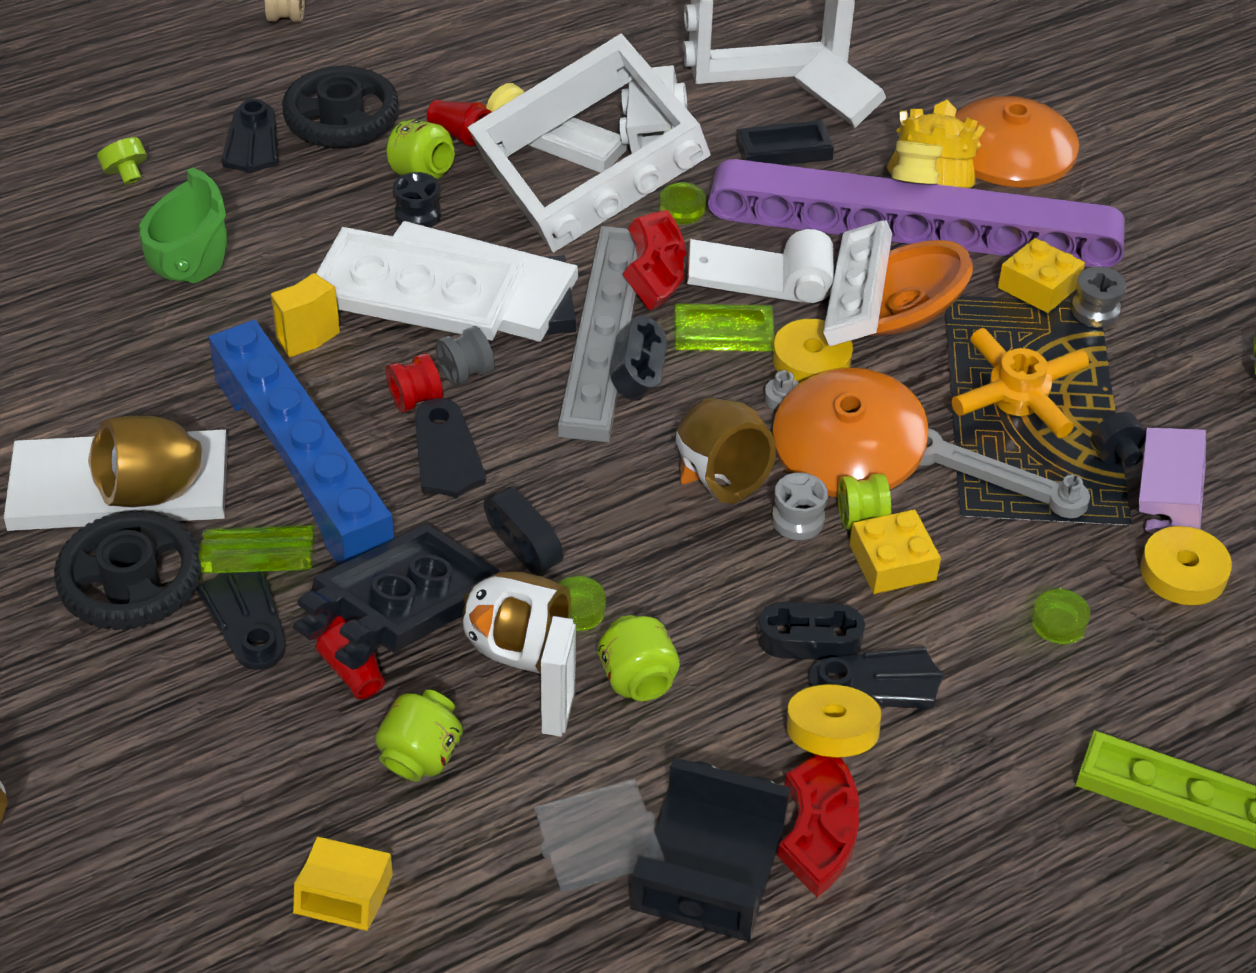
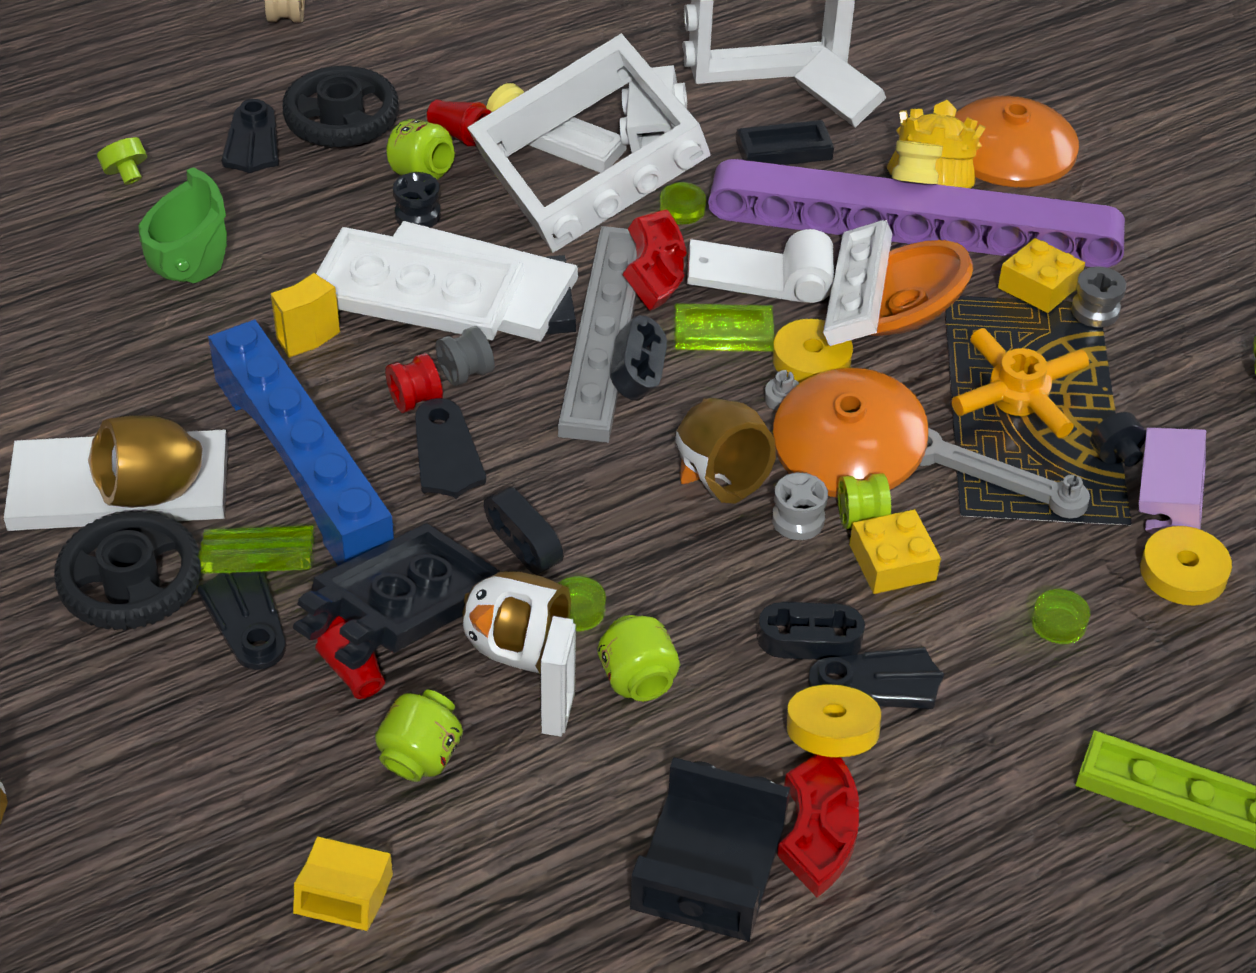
clear piece [534,779,664,893] -> none

